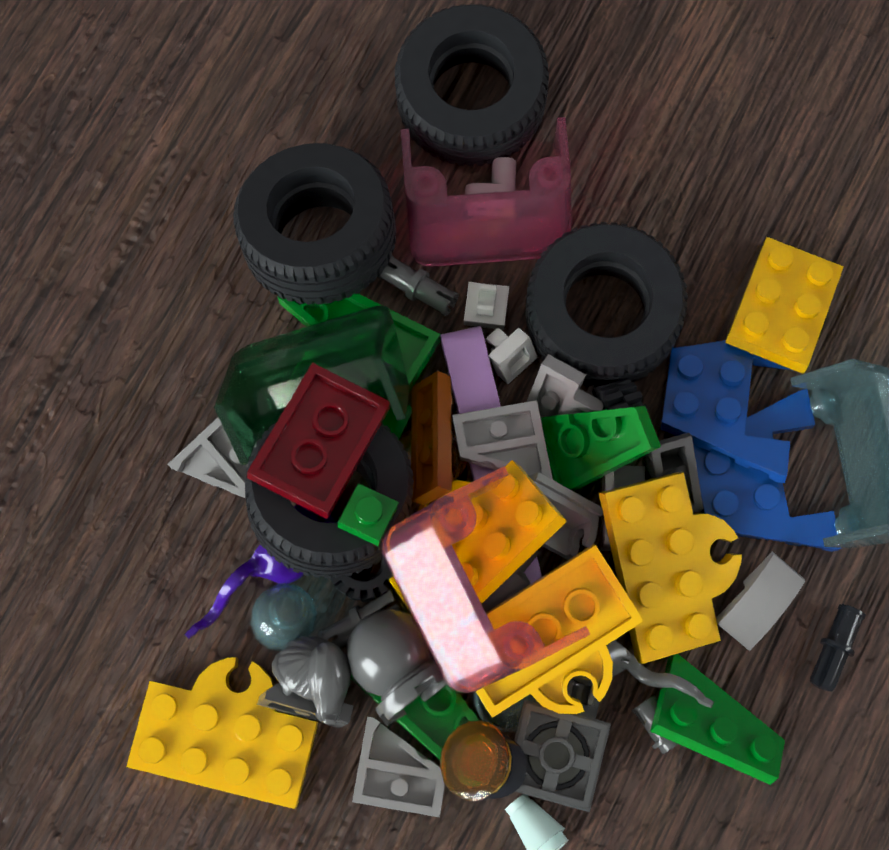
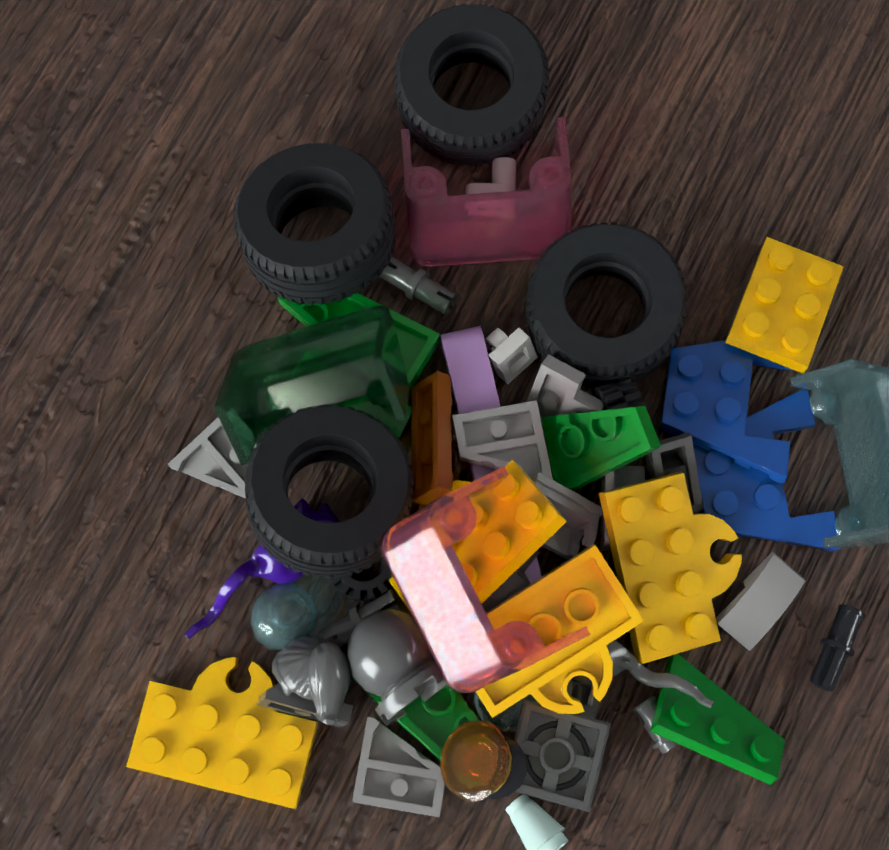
dark red plate [247,363,391,519] -> none
green plate [338,483,399,547] -> none
white tile [464,282,509,330] -> none

